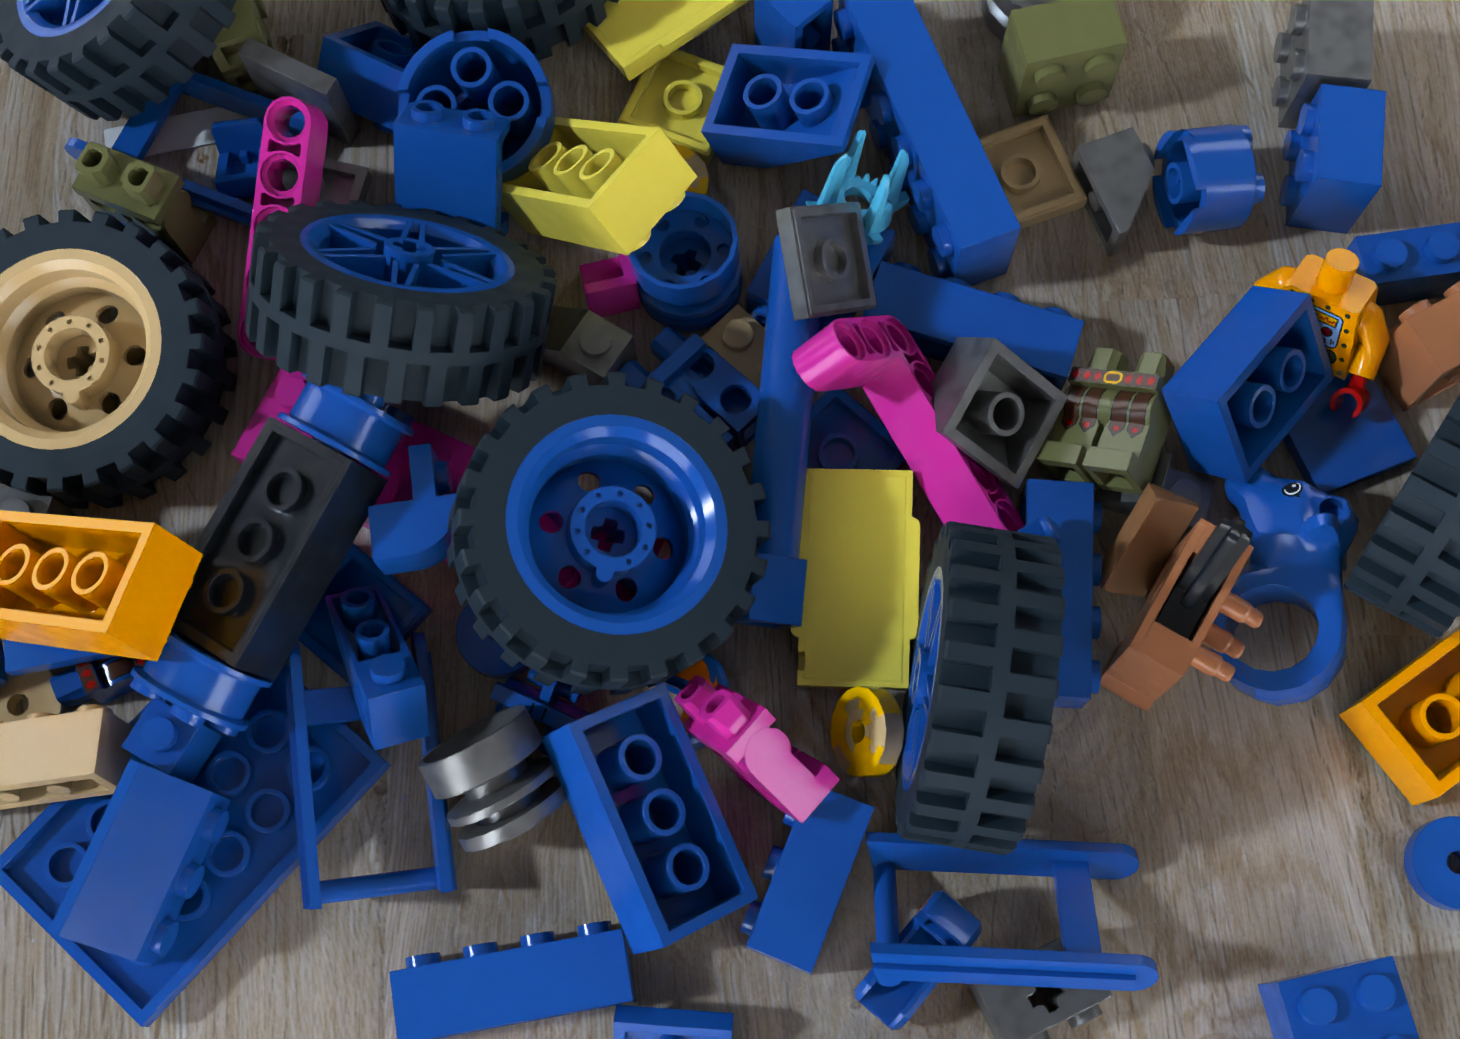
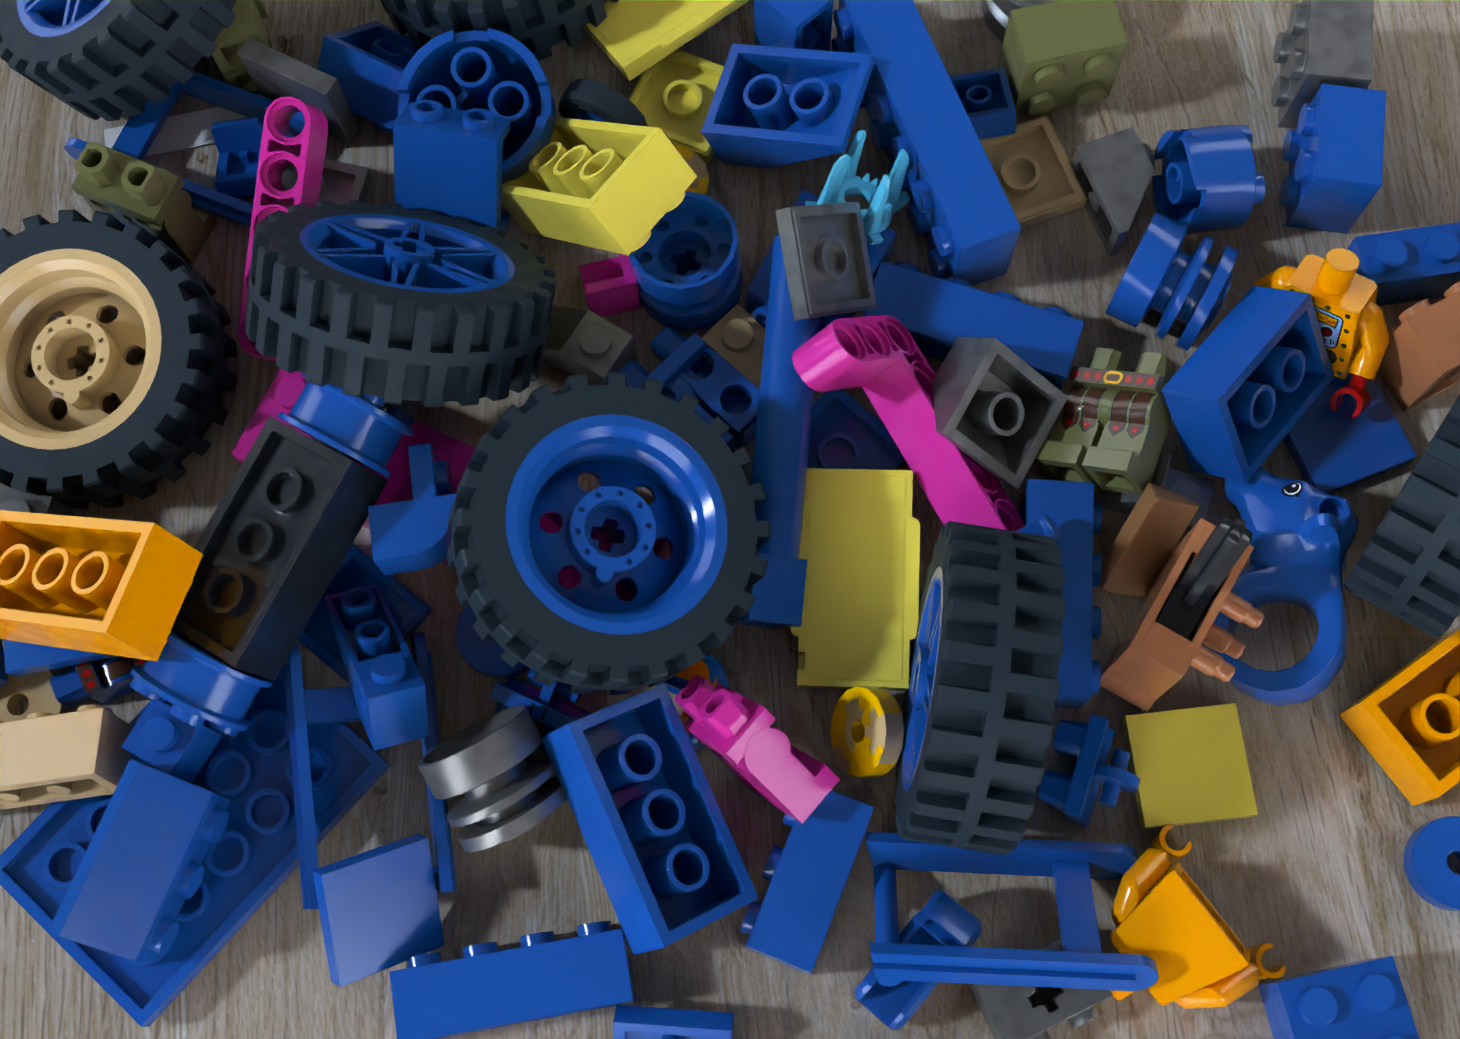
none -> blue tile [312,833,445,987]
none -> black wheel [558,79,648,127]
none -> blue piece [949,67,1016,140]
none -> blue hips [1038,714,1141,828]
none -> blue wheel [1105,212,1239,352]
none -> light orange torso [1109,824,1286,1009]
none -> light yellow tile [1122,703,1258,830]

